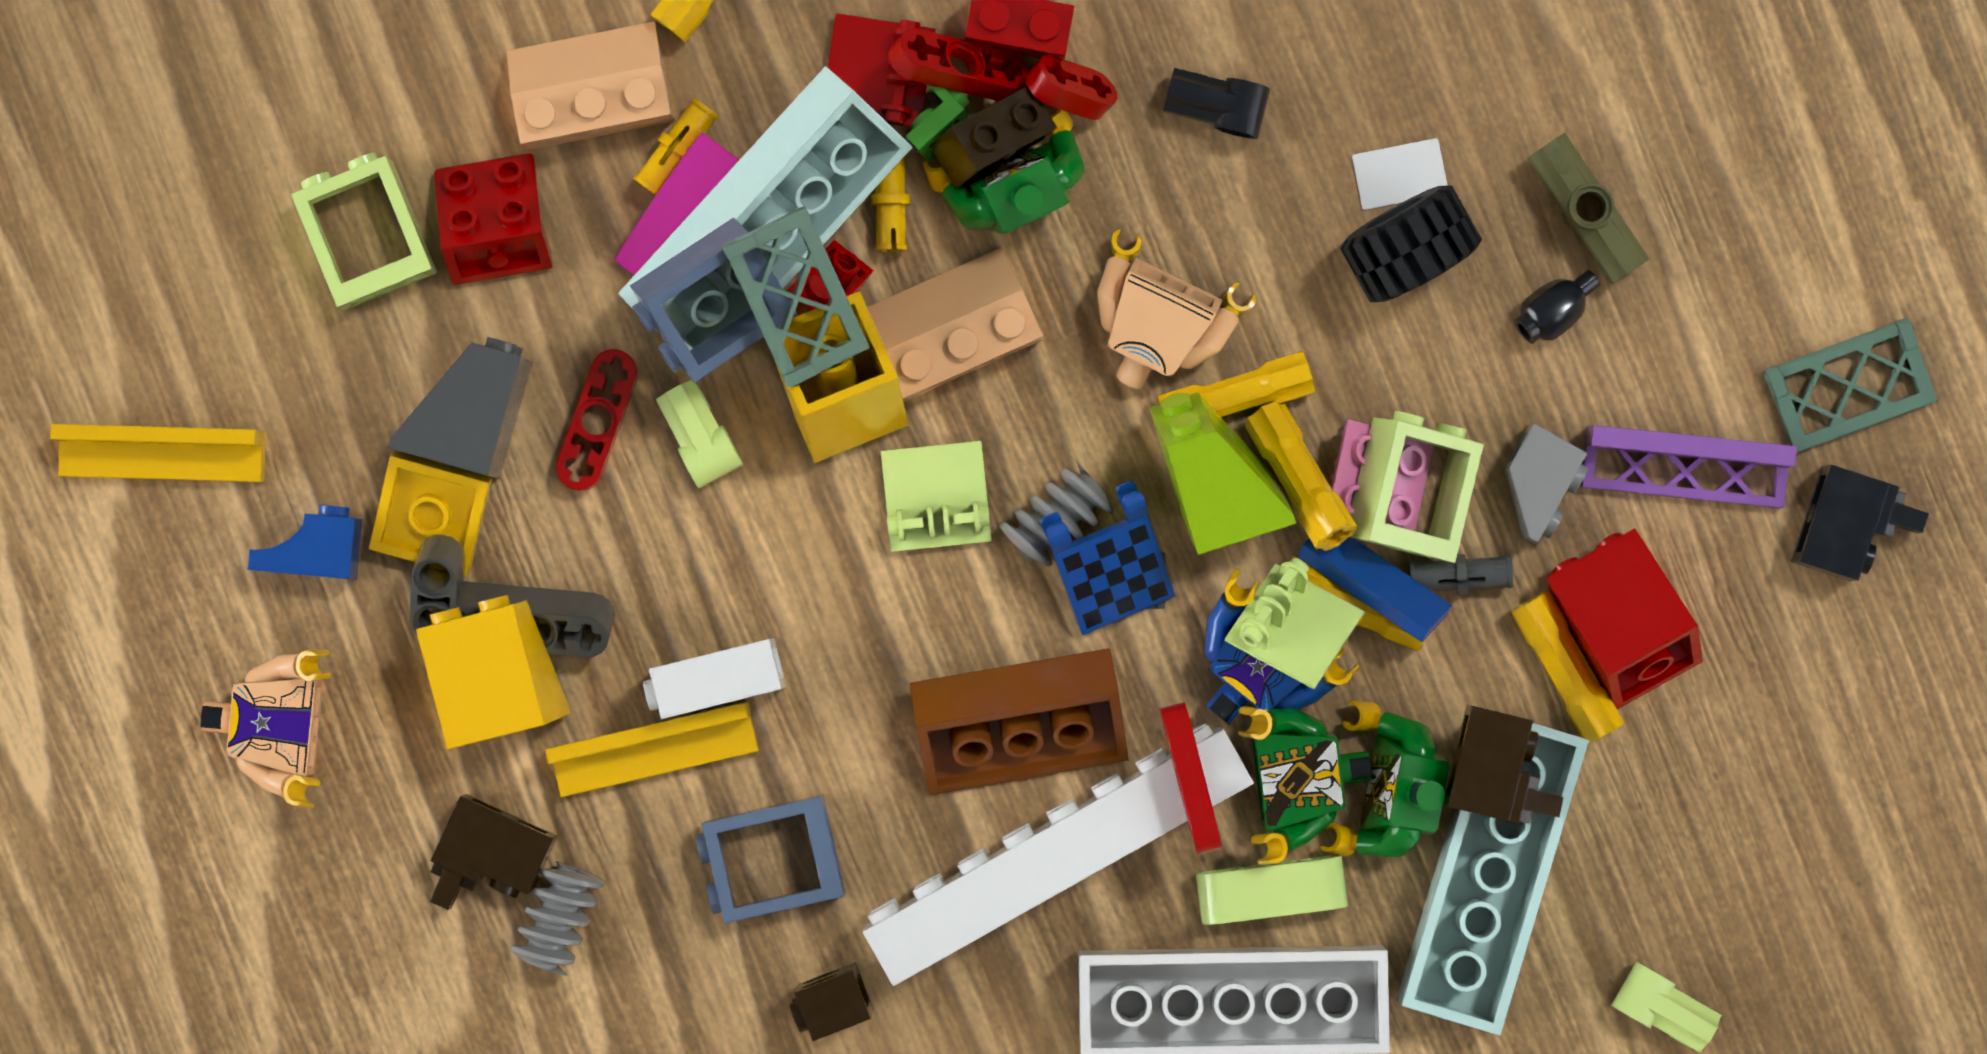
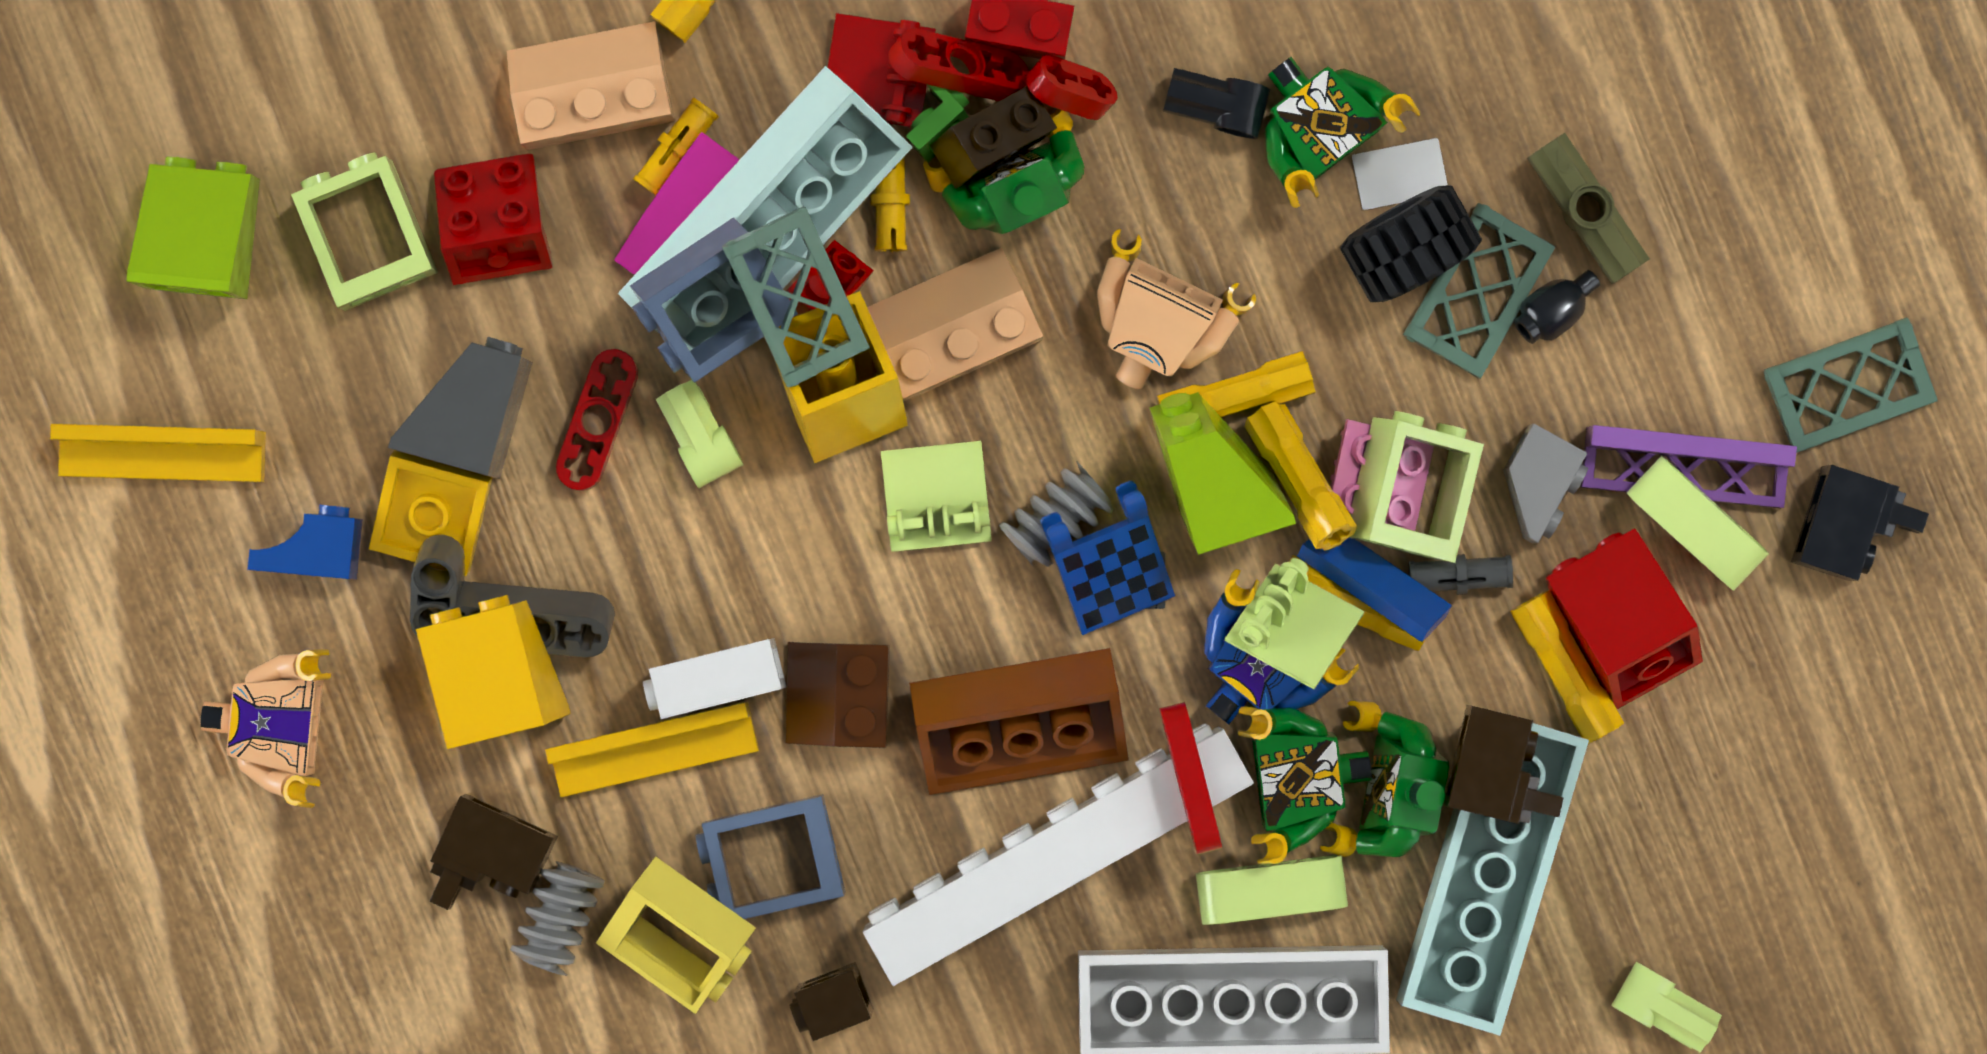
none -> lime slope [126,157,260,299]
none -> light yellow window [596,856,756,1014]
none -> reddish brown slope [785,642,890,748]
none -> torso [1265,57,1420,208]
none -> sand green window [1403,203,1555,379]
none -> yellowish green beam [1626,455,1769,591]

